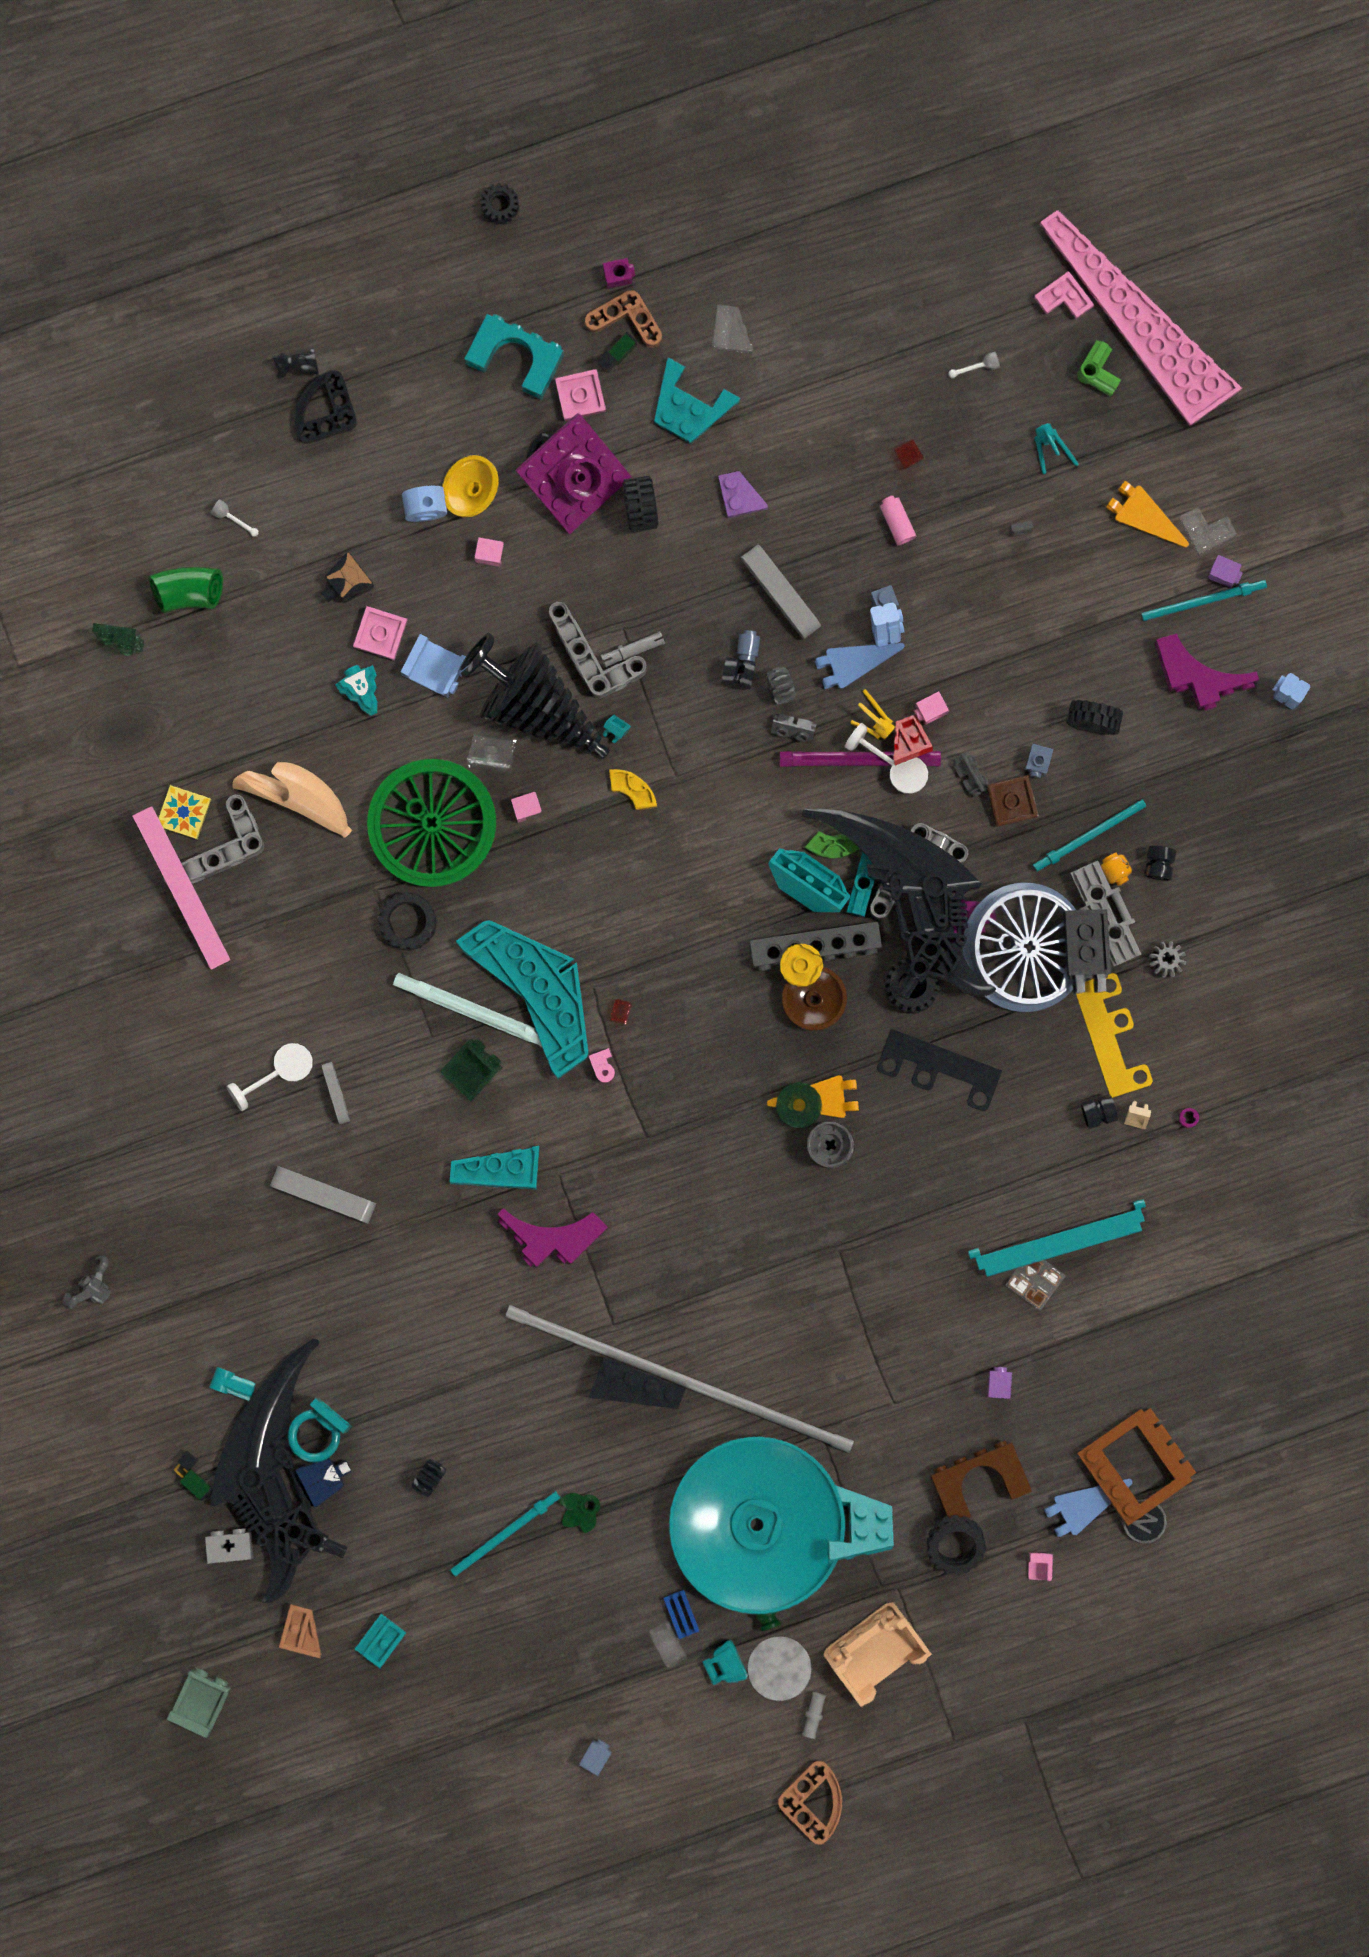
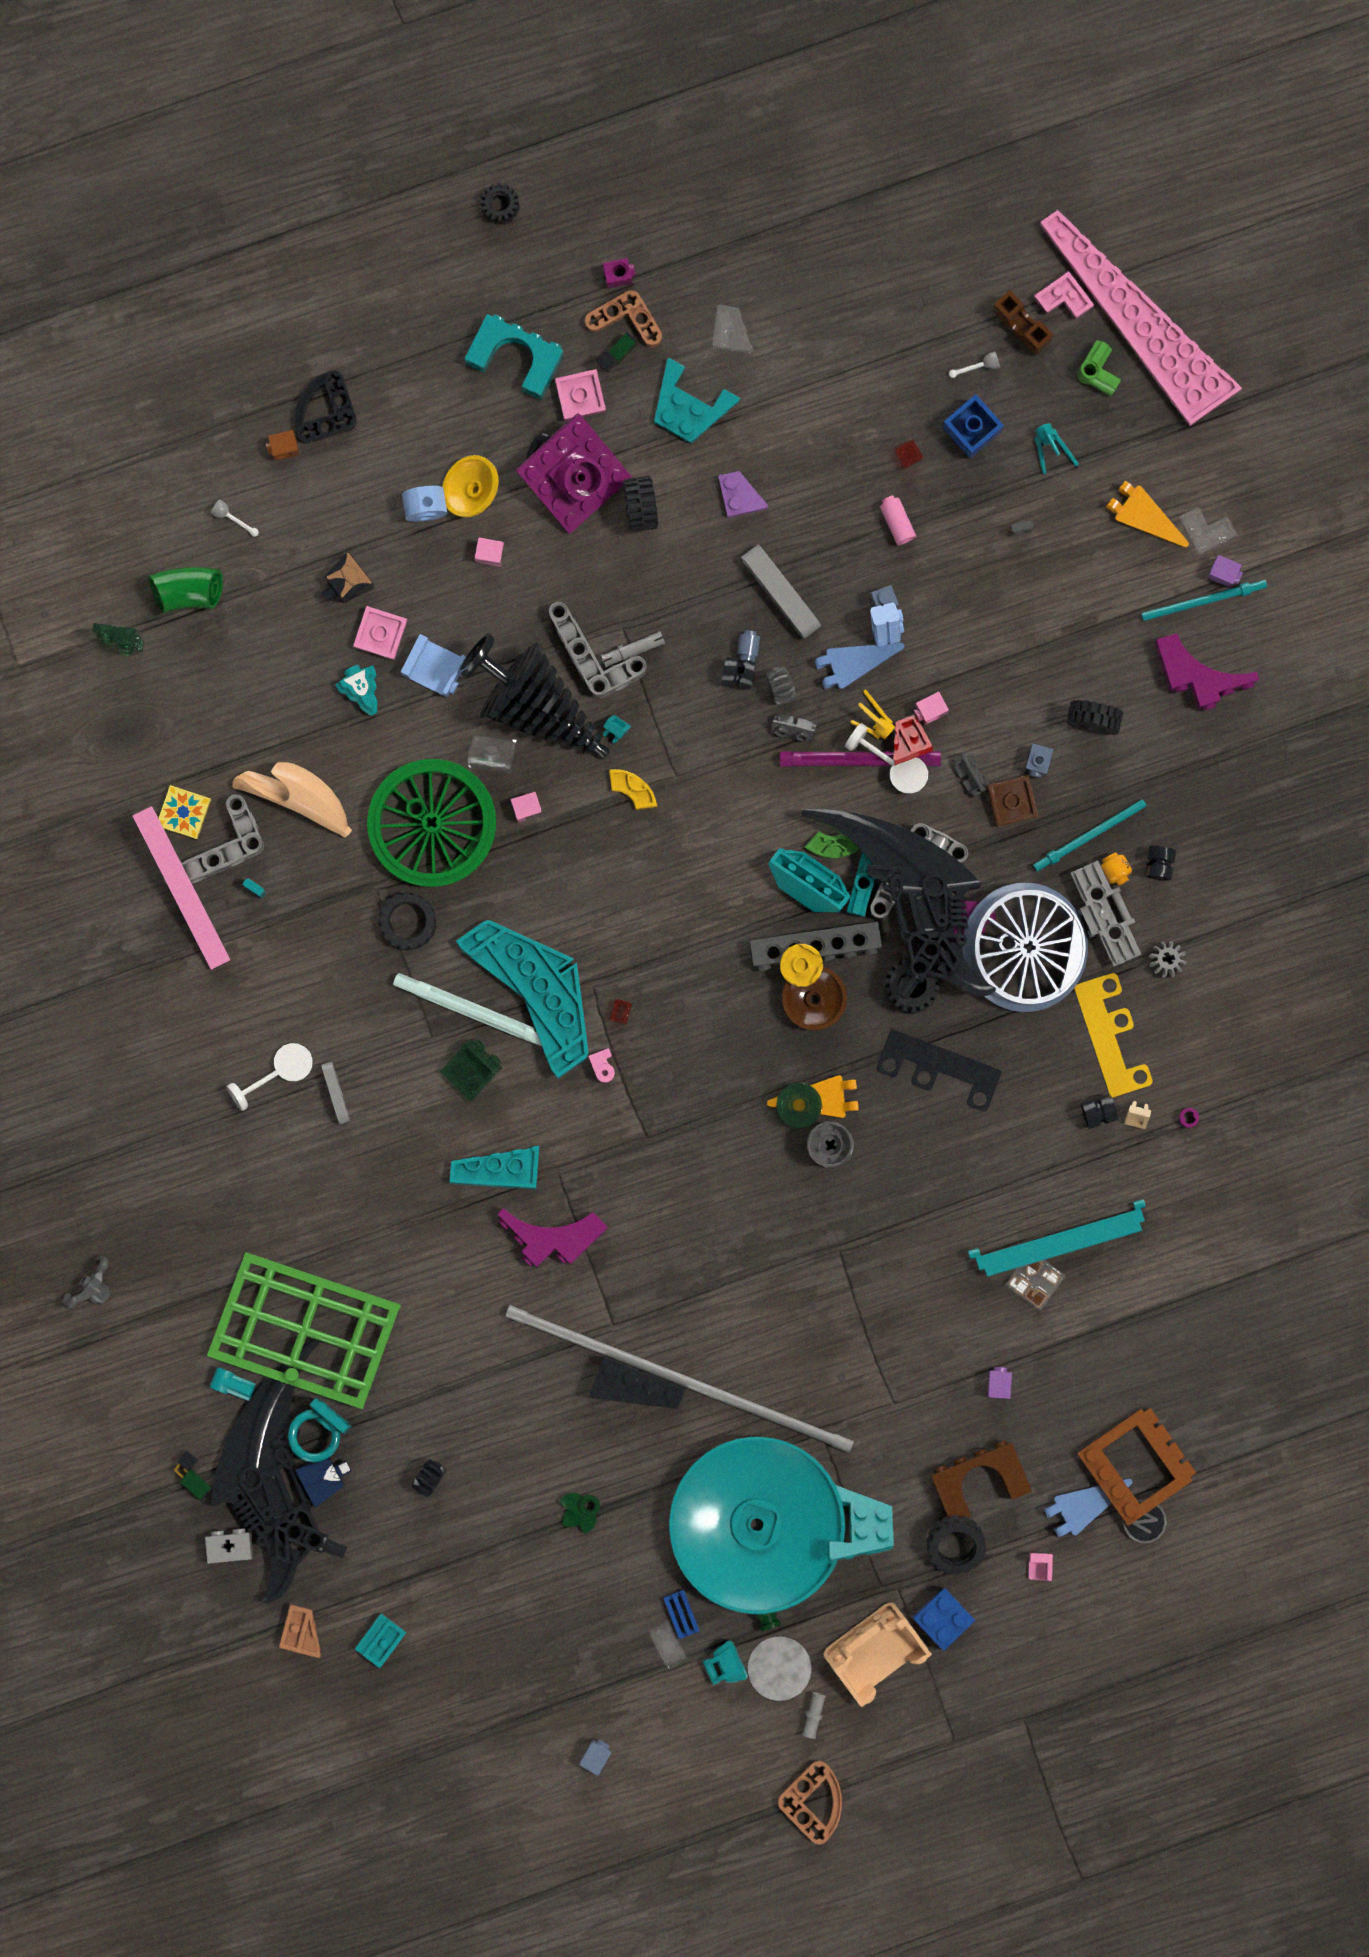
sand green panel [167,1668,231,1738] -> none
light grey beam [270,1166,376,1224] -> none
black animal [273,348,319,379] -> none
teal bar [450,1491,561,1577] -> none
black tile [1063,909,1111,994] -> none
light blue brick [1272,673,1310,710] -> none
none -> bright green door [207,1252,401,1410]
none -> teal tile [242,878,266,899]
none -> dark orange brick [266,430,300,461]
none -> blue brick [912,1587,975,1651]
none -> blue brick [942,394,1004,459]
none -> reddish brown arch [992,290,1054,356]

